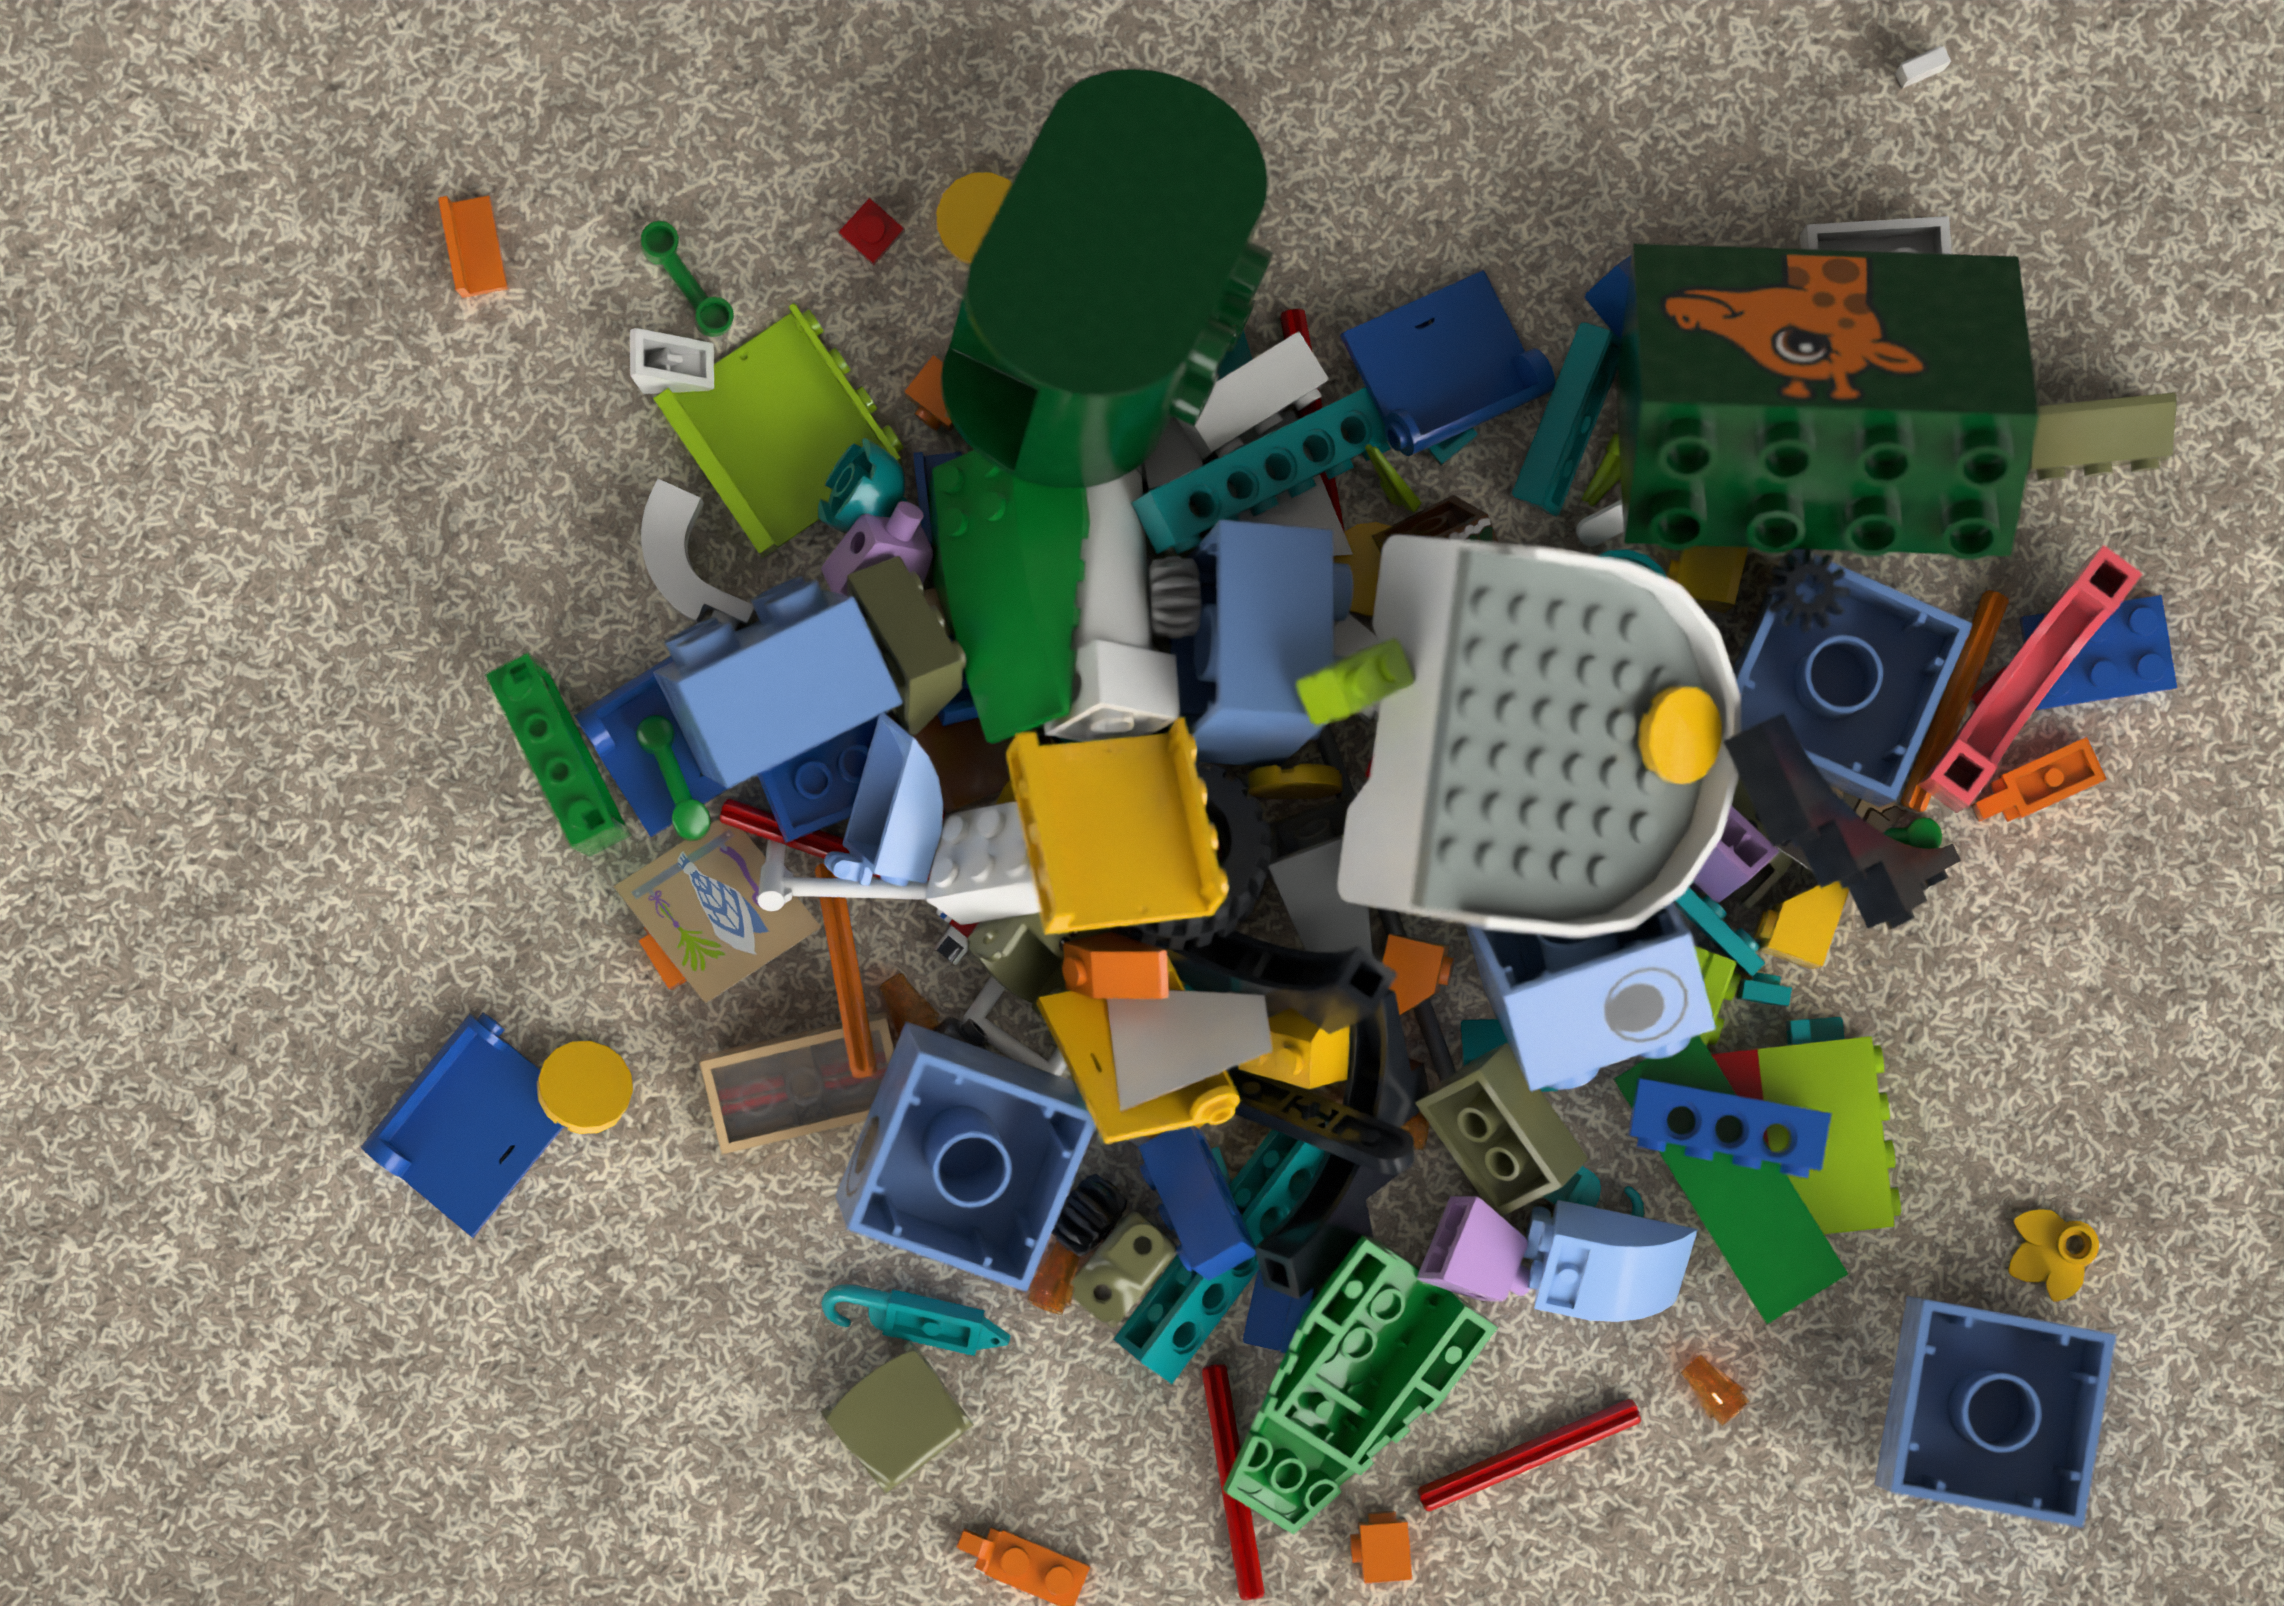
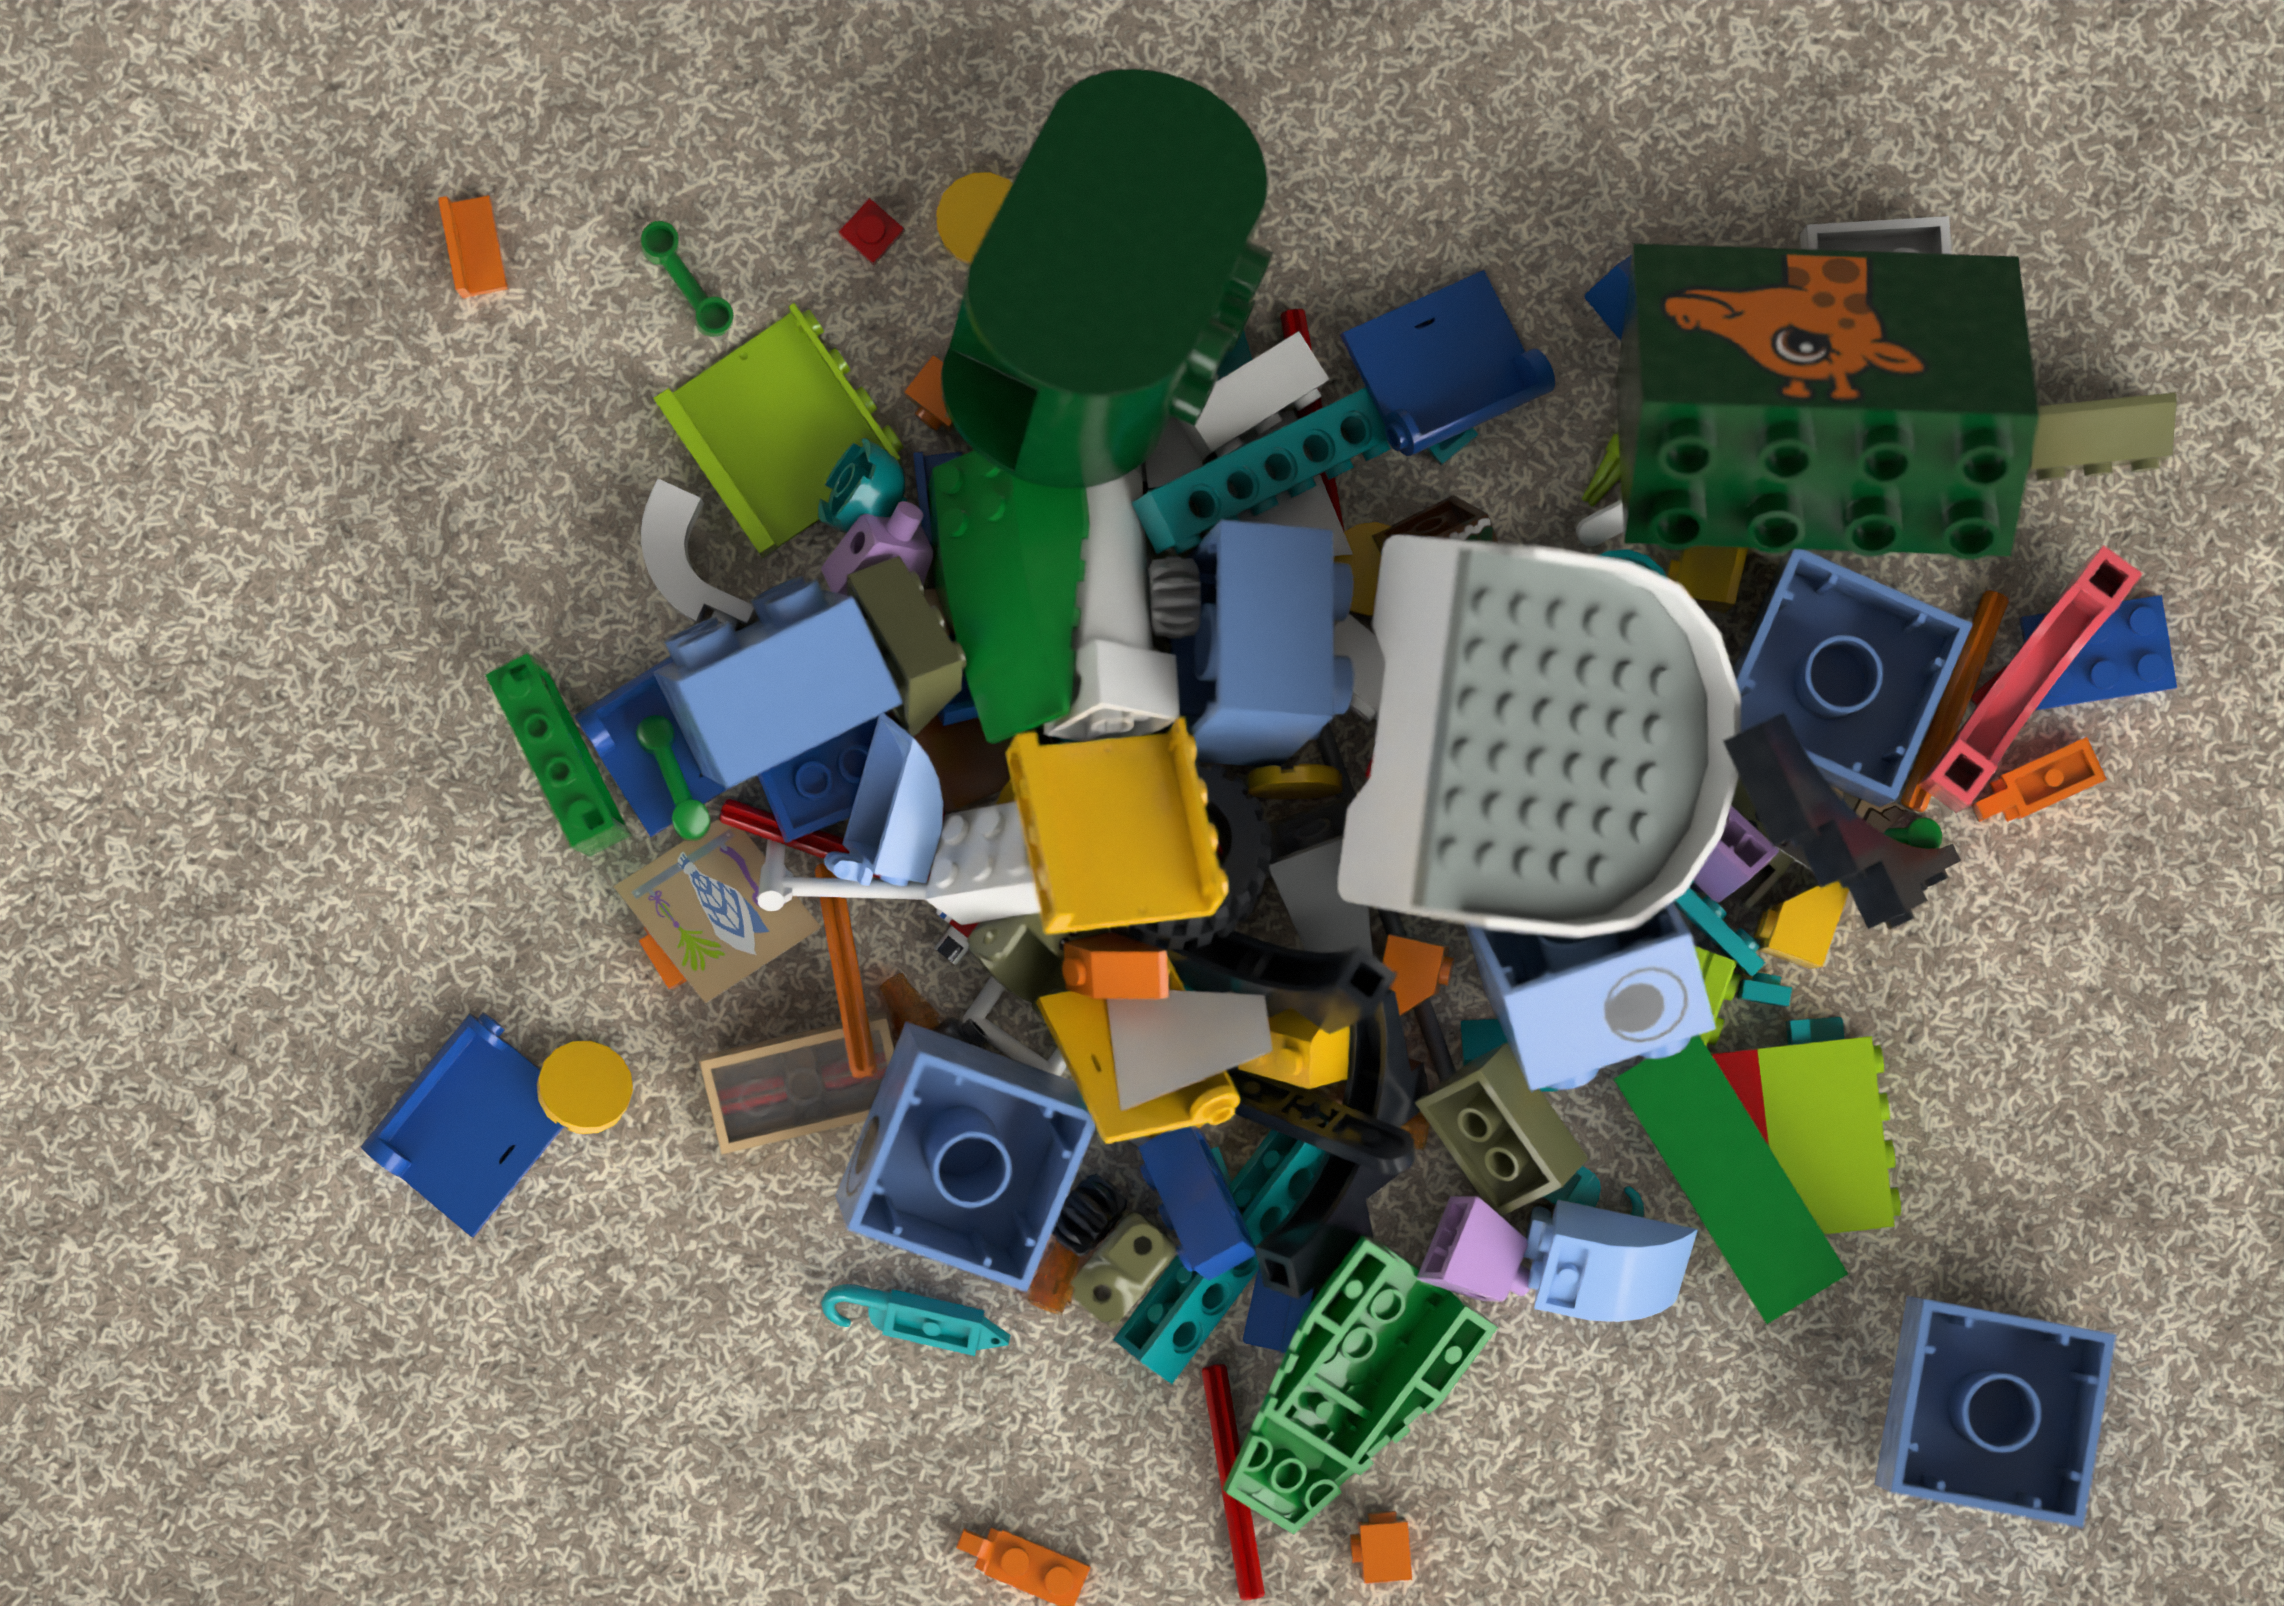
white slope [630,328,714,394] -> none
olive piece [821,1341,974,1493] -> none
lime brick [1296,638,1414,726] -> none
lime piece [1365,444,1422,512] -> none
red axle [1417,1399,1641,1512] -> none
teal slope [1512,322,1621,517] -> none
blue brick [1627,1078,1831,1178] -> none
yellow tile [1639,686,1722,784] -> none
clear orange cone [1681,1354,1750,1426] -> none
black gear [1765,549,1849,633] -> none
white tile [1895,46,1951,89] -> none
yellow plate [2008,1209,2099,1302] -> none

